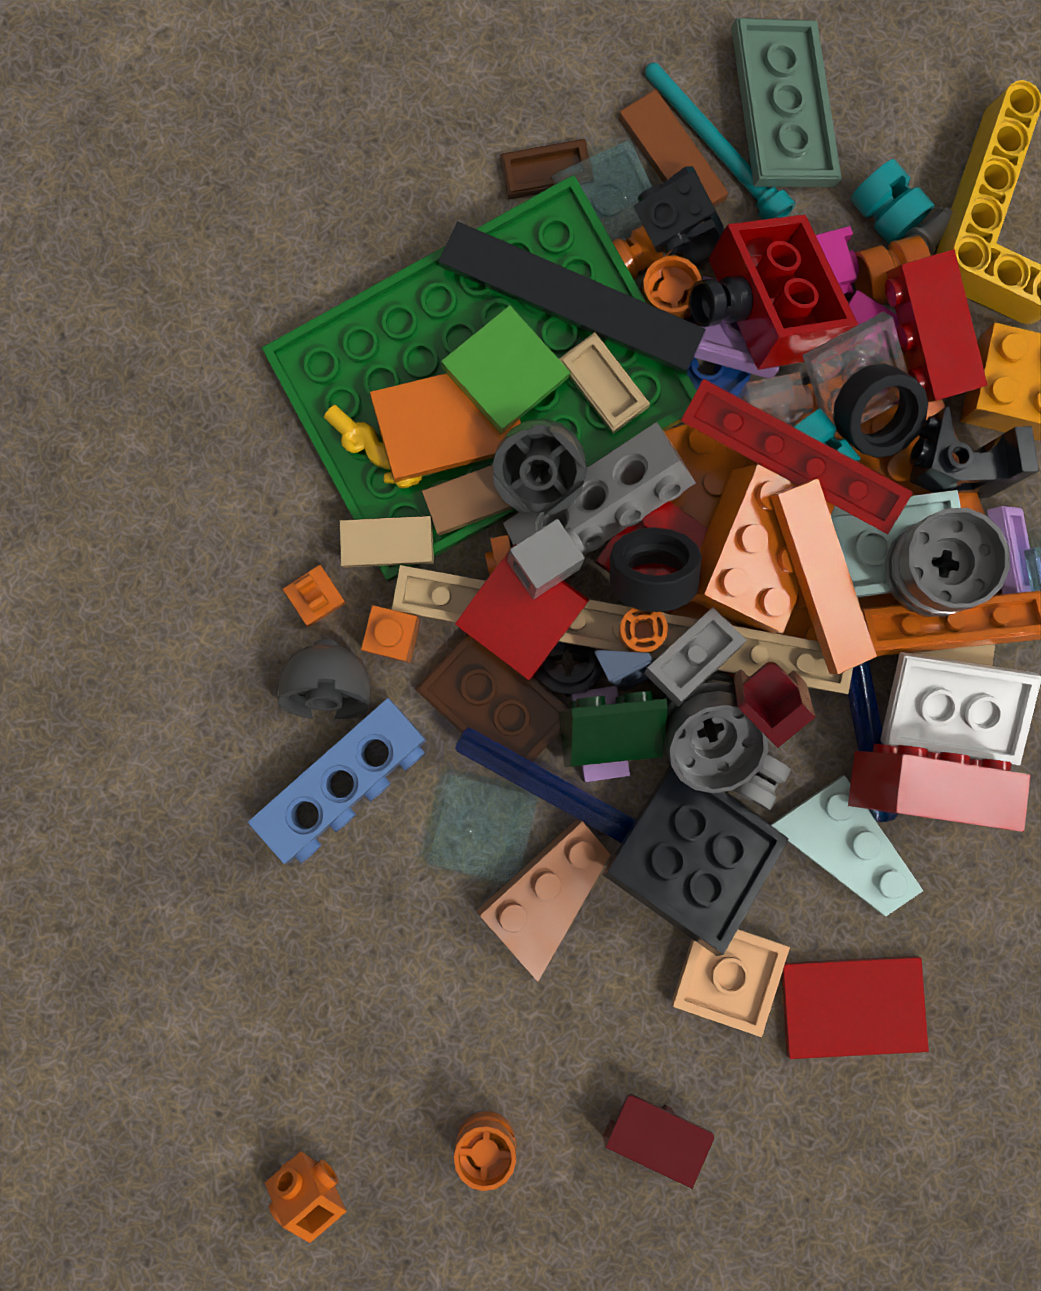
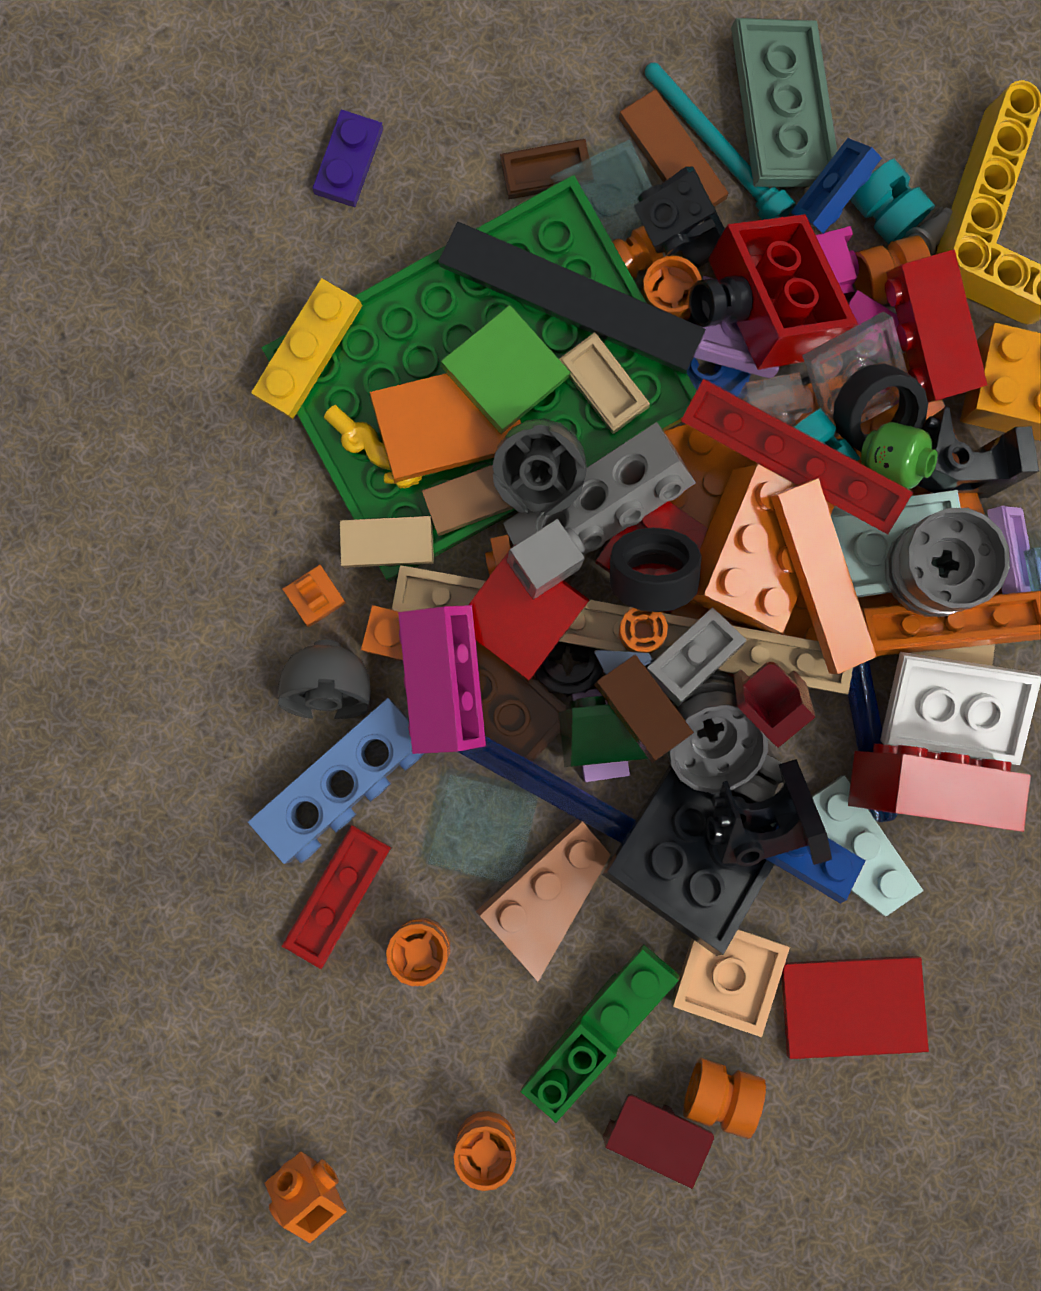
none -> yellow plate [251,278,363,419]
none -> red tile [282,825,392,969]
none -> dark purple plate [312,109,383,207]
none -> orange wheel [386,918,451,986]
none -> dark pink brick [398,605,486,754]
none -> green slope [520,944,679,1123]
none -> reddish brown tile [594,654,694,763]
none -> orange wheel [683,1058,766,1139]
none -> black tile [706,759,832,866]
none -> blue plate [766,822,866,904]
none -> blue plate [790,138,882,234]
none -> bright green head [861,422,937,489]

